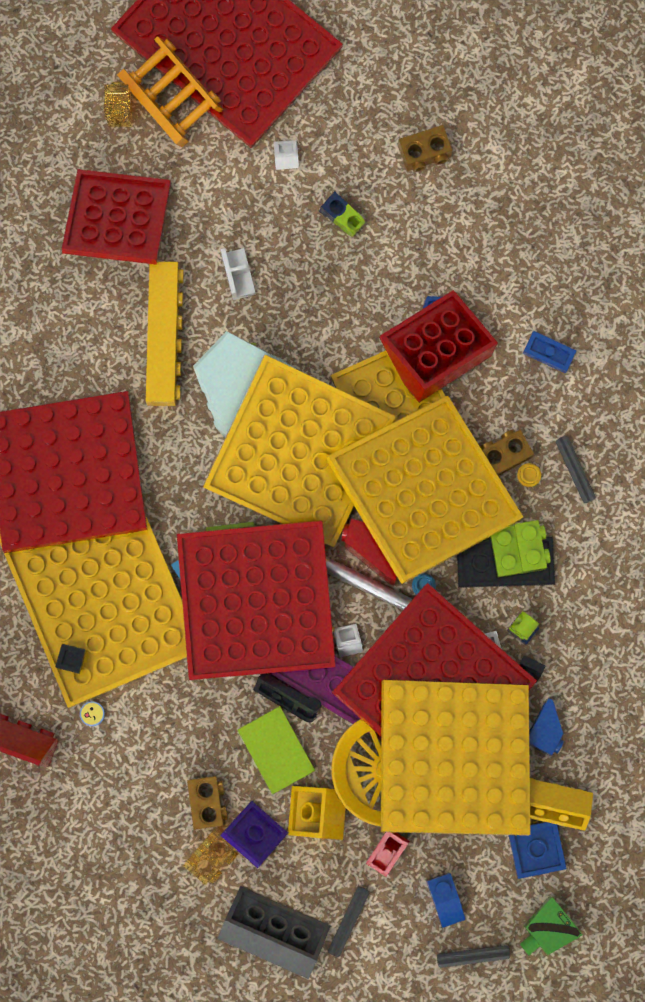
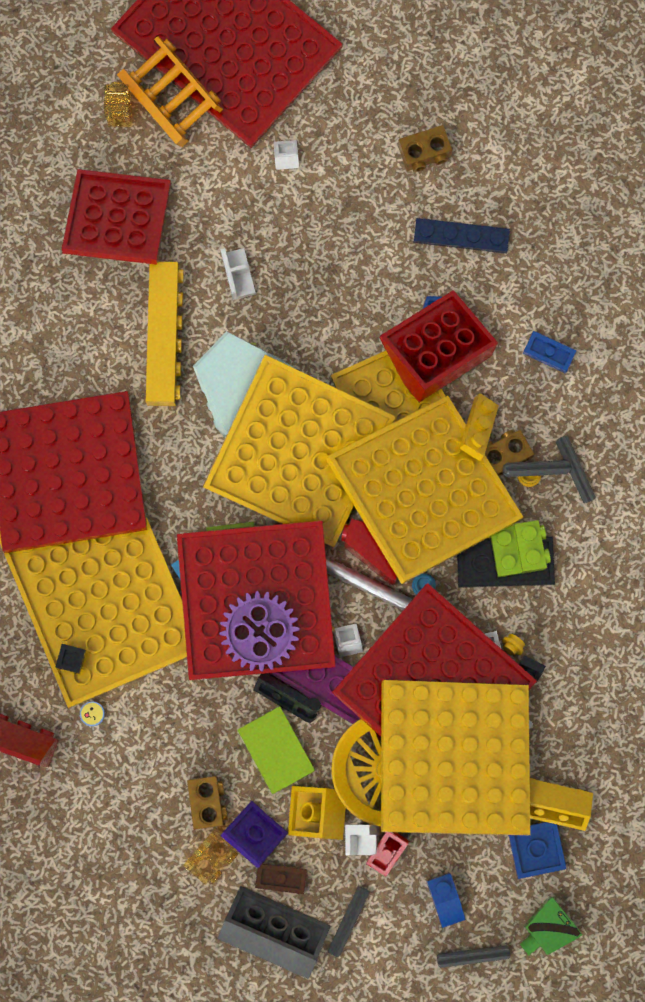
leg [319,191,365,237] -> none
lime leg [507,611,539,645] -> none
blue slope [529,698,564,756] -> none
none -> medium lavender gear [219,591,300,671]
none -> reddish brown plate [255,864,307,894]
none -> white panel [345,825,383,855]
none -> dark blue plate [413,218,510,254]
none -> yellow plate [459,393,499,461]
none -> yellow plate [502,634,525,656]
none -> dark grey axle [503,460,571,477]

